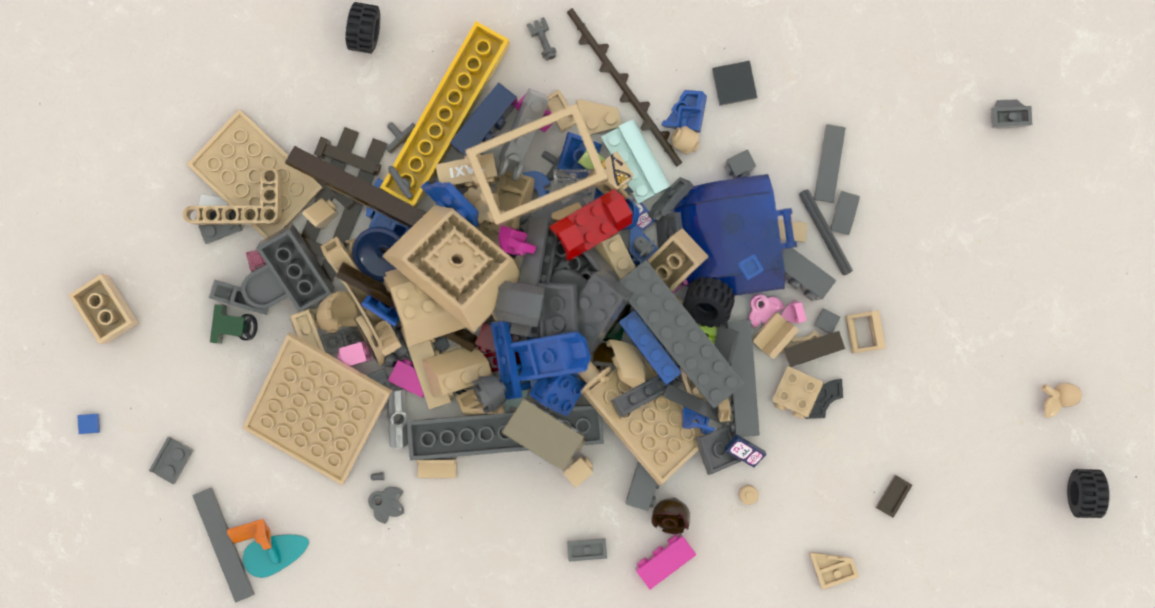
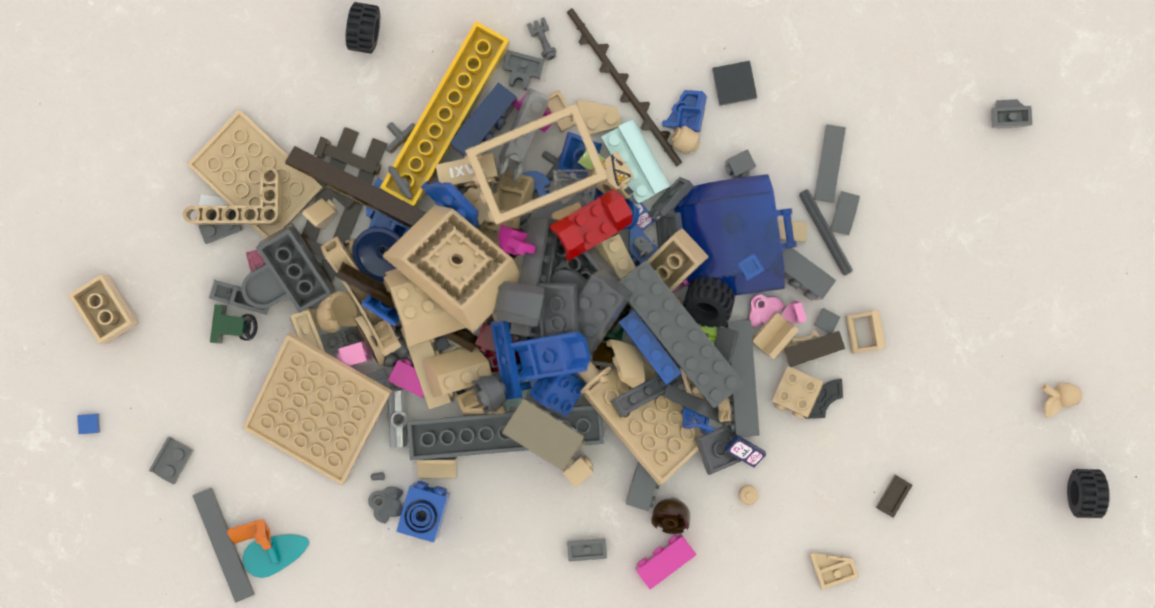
none -> blue brick [396,481,451,543]
none -> dark grey plate [503,50,545,91]

